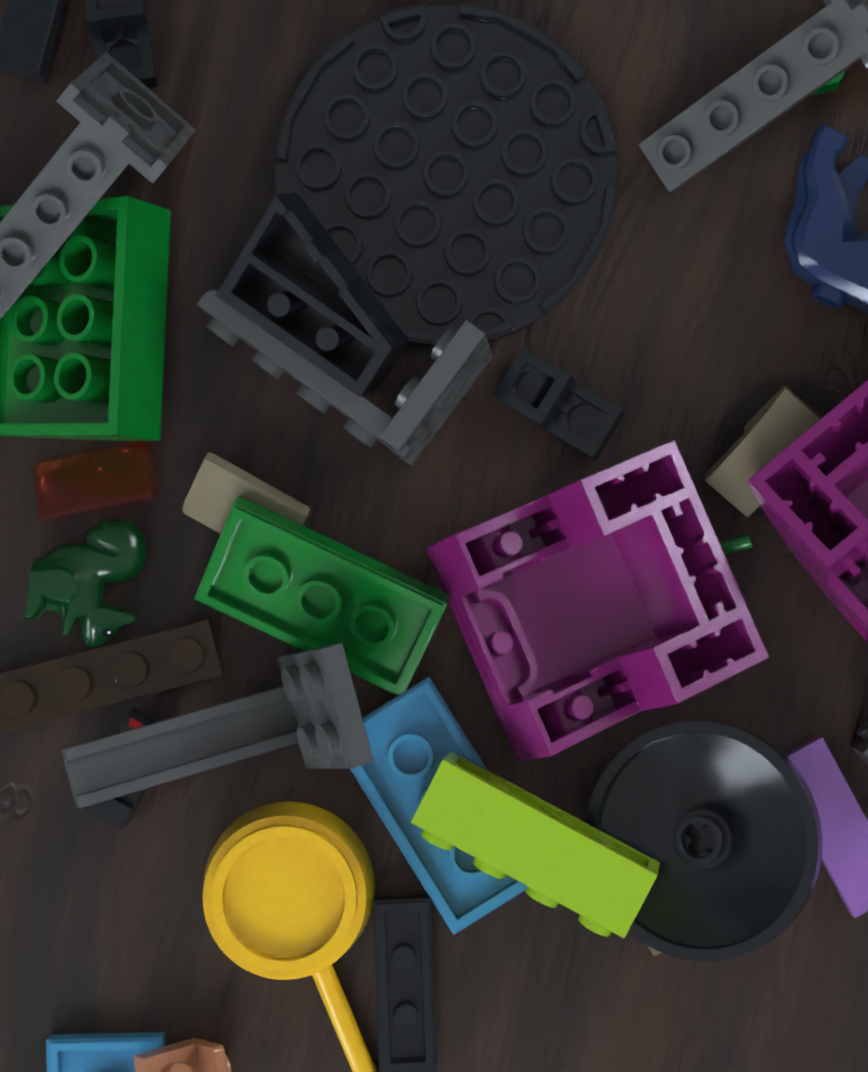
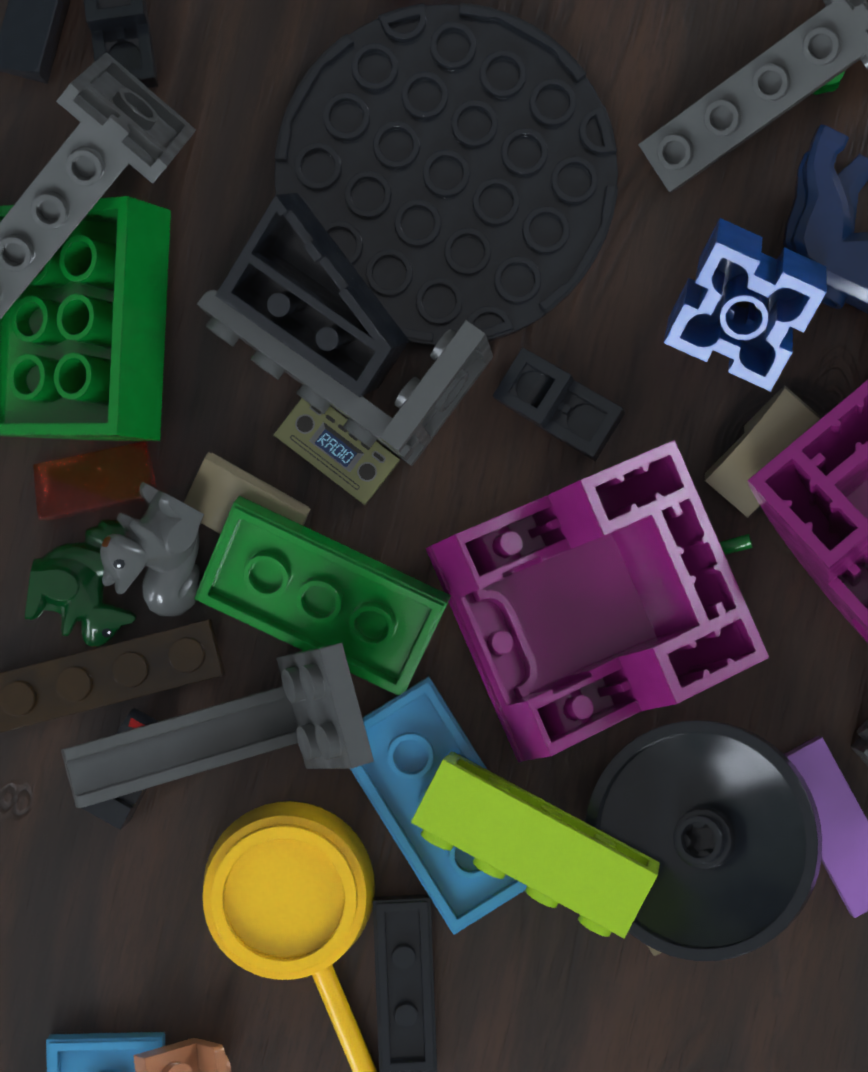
none -> dark grey animal [100,482,204,617]
none -> olive tile [274,398,400,506]
none -> blue brick [664,218,827,392]

